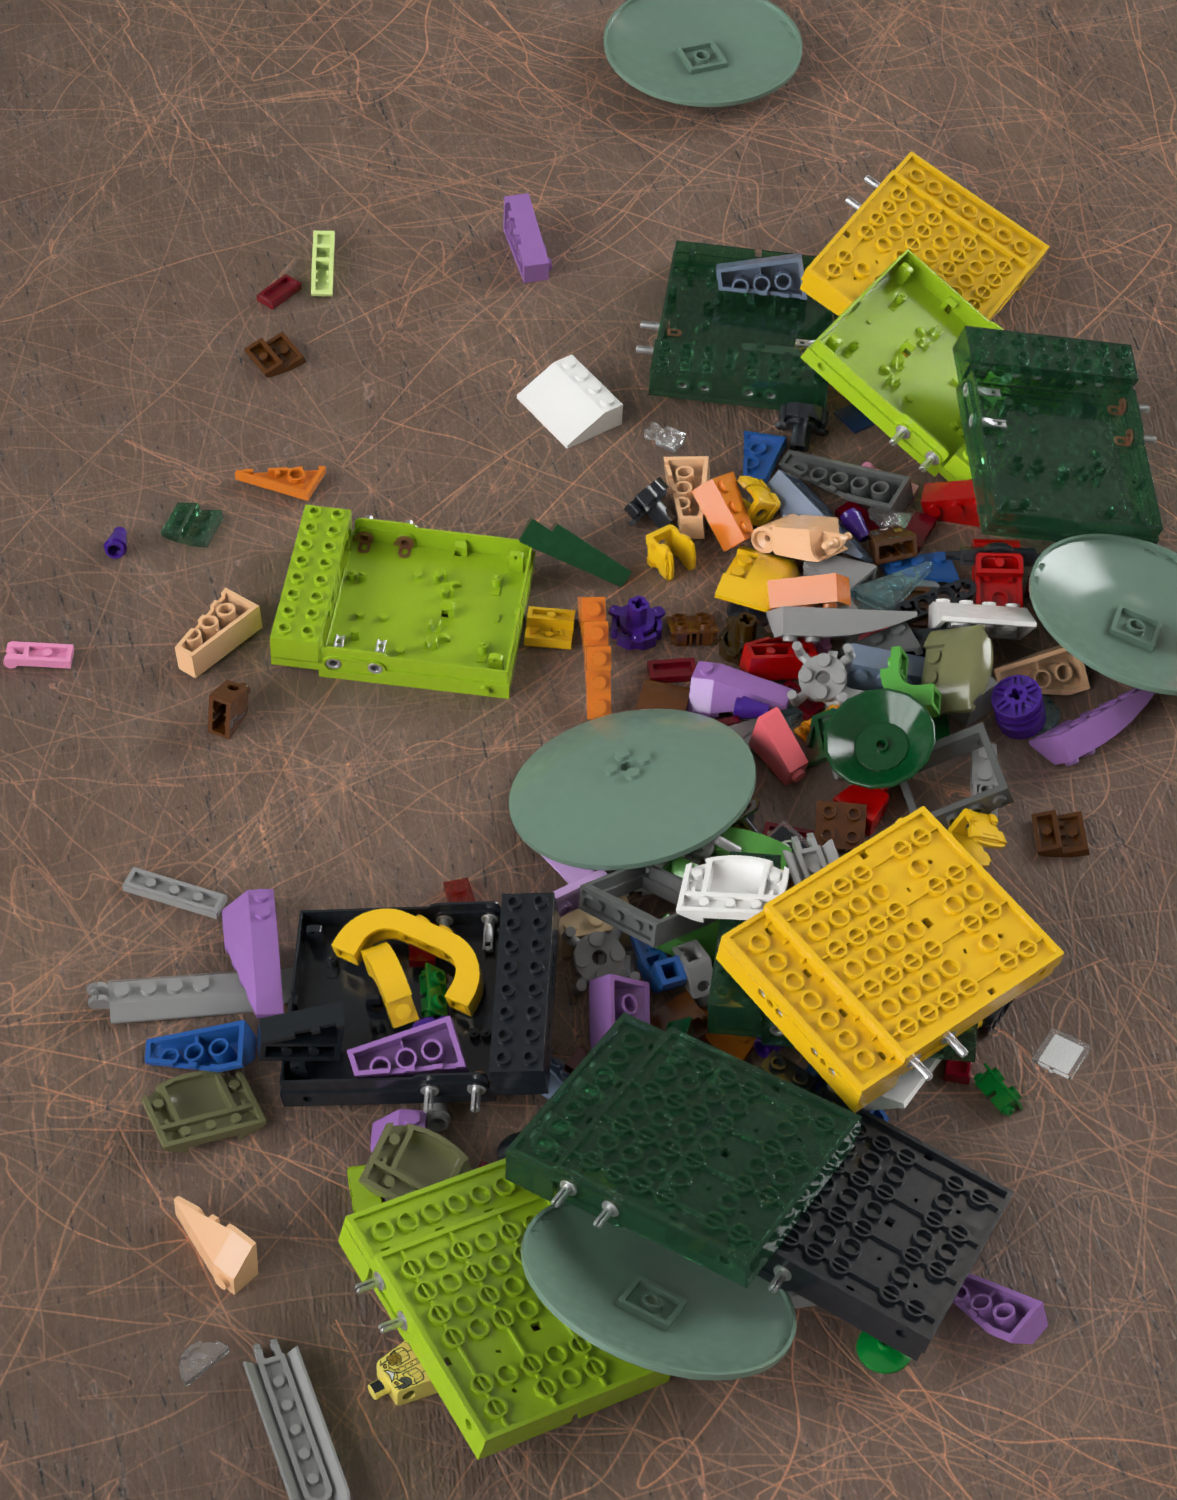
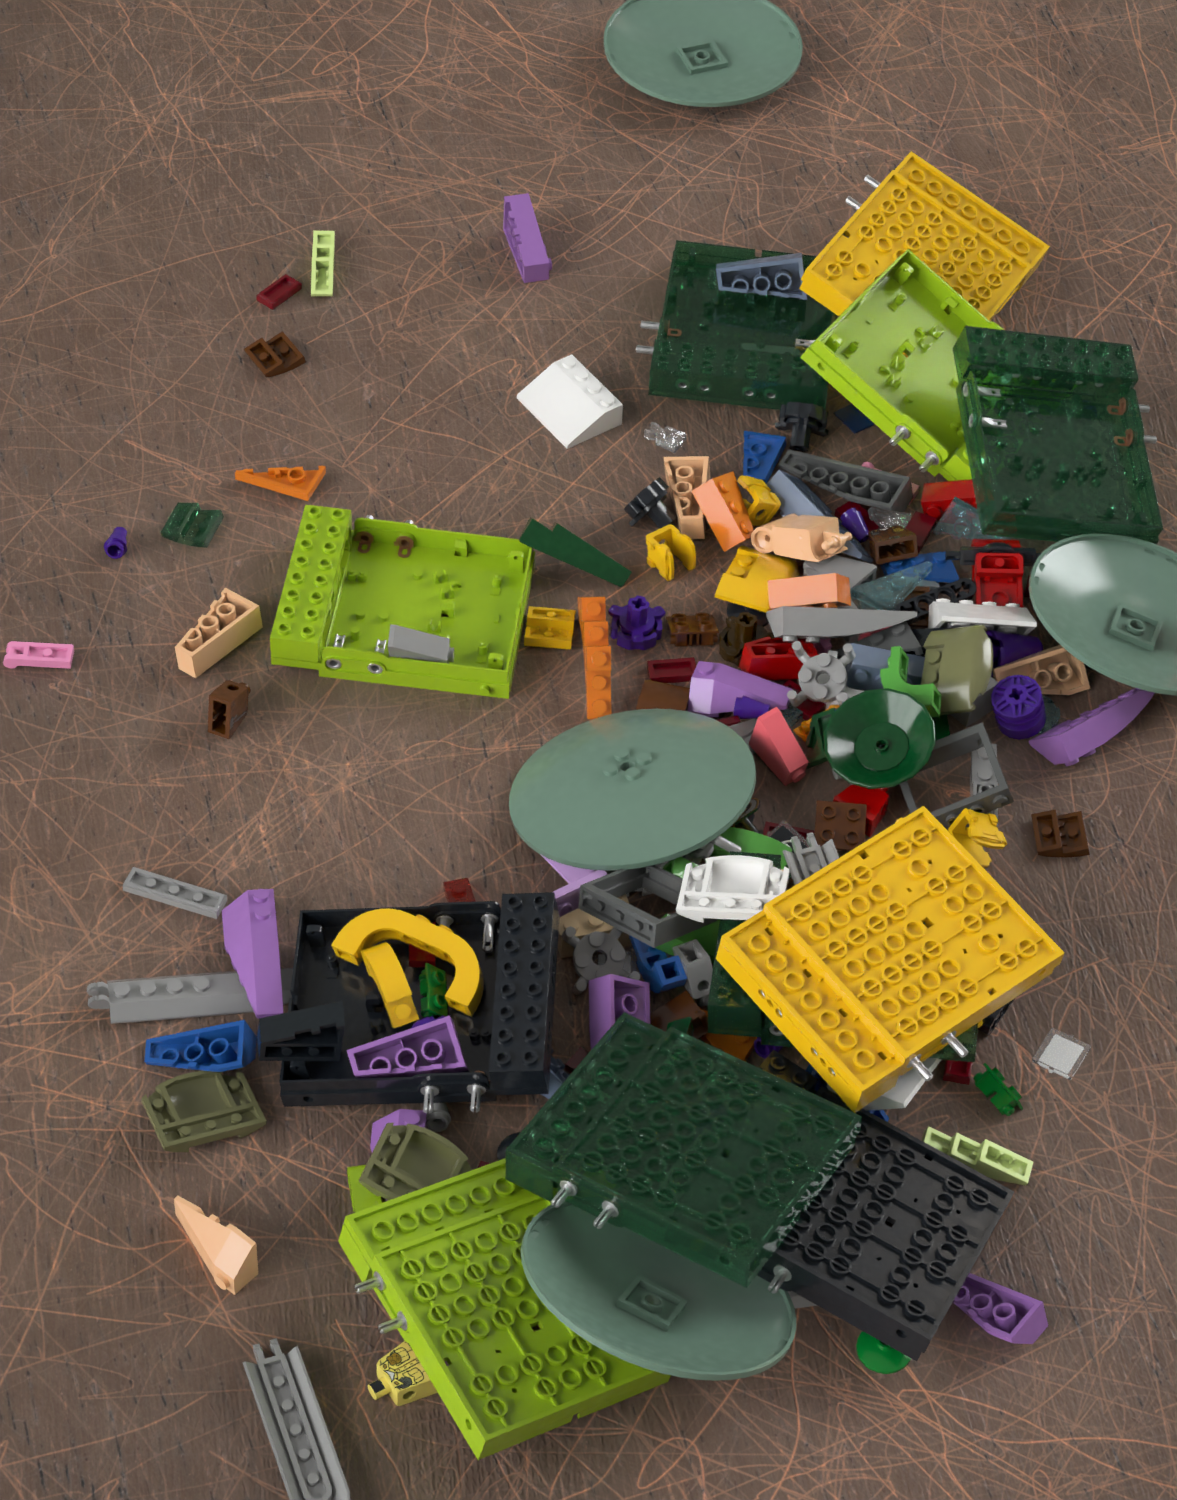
clear plate [179,1341,229,1387] -> none
none -> light grey slope [388,624,455,664]
none -> yellowish green slope [921,1126,1033,1186]
none -> clear light blue wing [932,497,1015,540]
none -> dark purple cone [985,630,1043,677]

